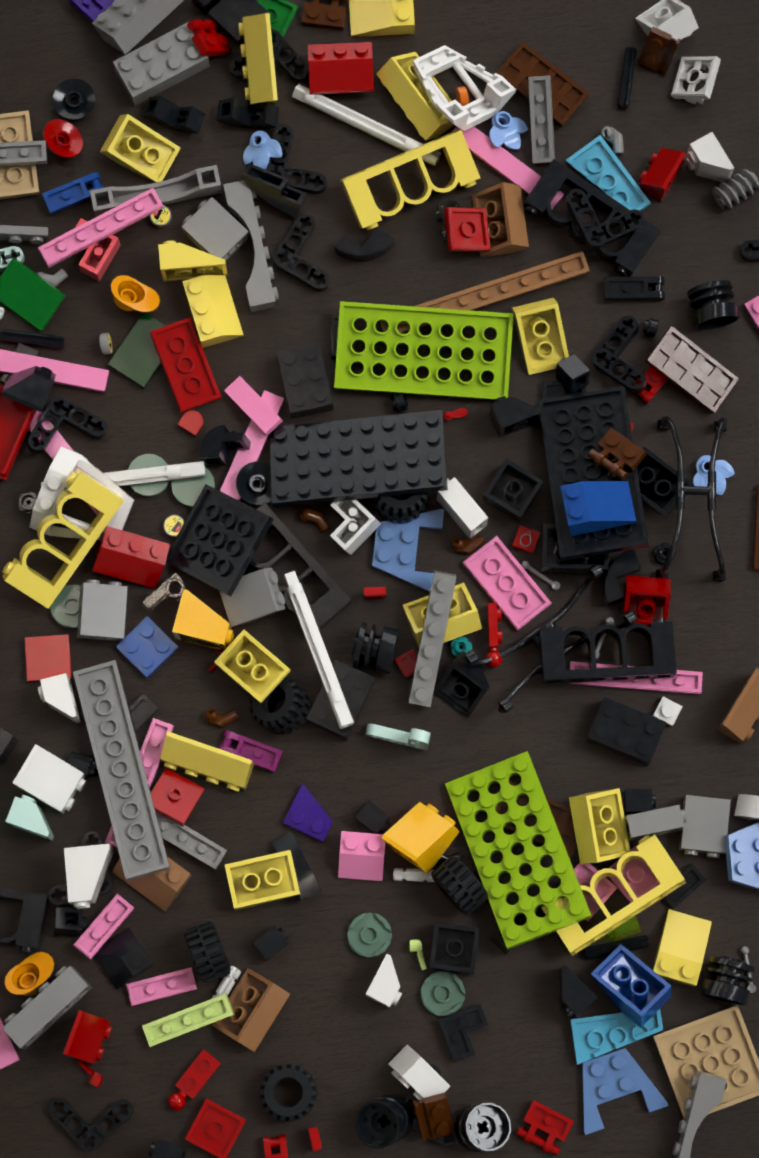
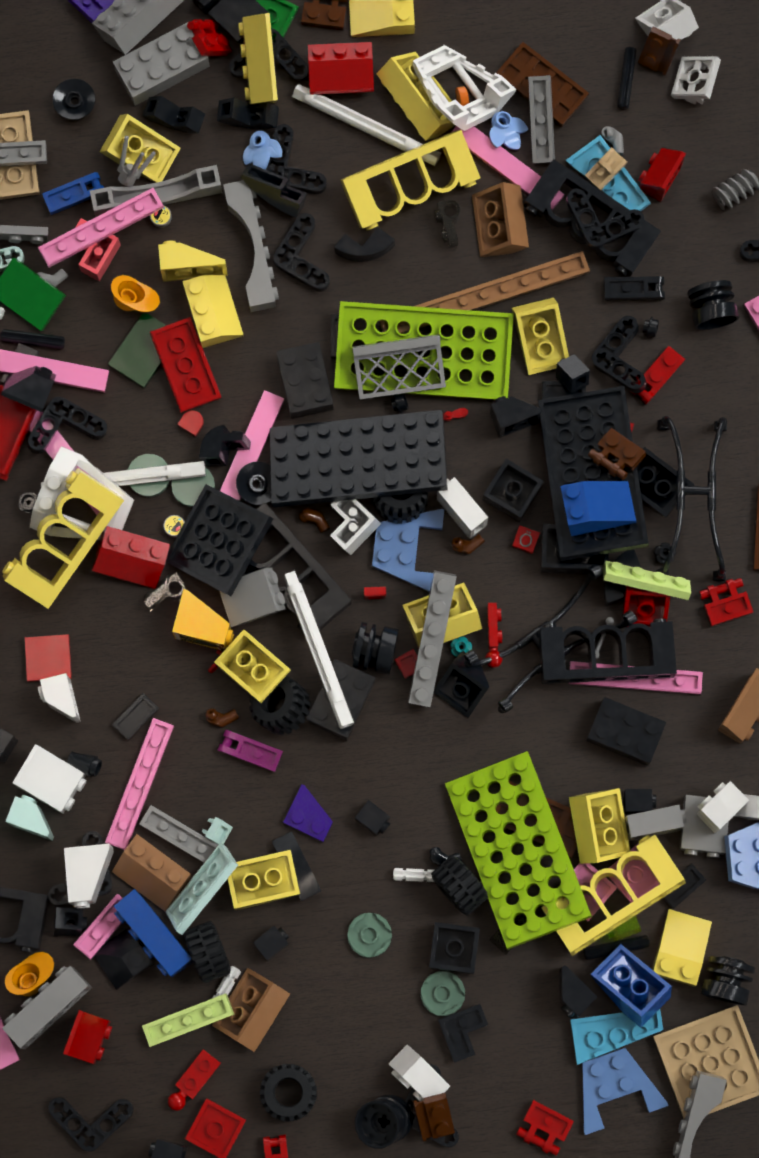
red dish [43,119,83,158] -> none
sand green tile [50,584,80,628] -> none
light grey plate [73,660,170,881] -> none
light grey brick [77,580,128,642] -> none
red hand [77,1060,103,1087] -> none
light grey tile [99,332,113,355] -> none
blue plate [116,616,179,679] -> none
bright pink tile [126,967,197,1006] -> none
red plate [151,768,205,827] -> none
light yellow slope [160,731,254,792] -> none
light grey brick [182,197,250,261] -> none
bright pink tile [224,376,283,436] -> none
red tile [308,1127,322,1151] -> none
bright pink slope [338,831,386,882] -> none
light aqua beam [365,723,431,750] -> none
white slope [366,954,402,1008] -> none
yellow slope [381,802,459,875] -> none
yellowish green hand [410,939,427,970] -> none
red plate [444,207,491,252] -> none
wheel [454,1103,511,1152] -> none
bright pink tile [462,536,552,631] -> none
light grey hinge [521,561,560,591] -> none
plate [645,326,739,414] -> none
white plate [653,697,683,727] -> none
white slope [685,132,734,183] -> none
light blue plate [693,455,735,495] -> none
light grey hinge [740,946,756,993] -> none
none -> blue slope [114,889,193,977]
none -> light grey plant [117,136,156,187]
none -> light aqua tile [166,843,238,935]
none -> light aqua tile [202,817,233,845]
none -> light grey fence [352,334,446,399]
none -> tan hips [585,147,628,190]
none -> yellowish green plate [603,561,691,600]
none -> white brick [696,781,749,833]
none -> red plate [699,578,753,627]

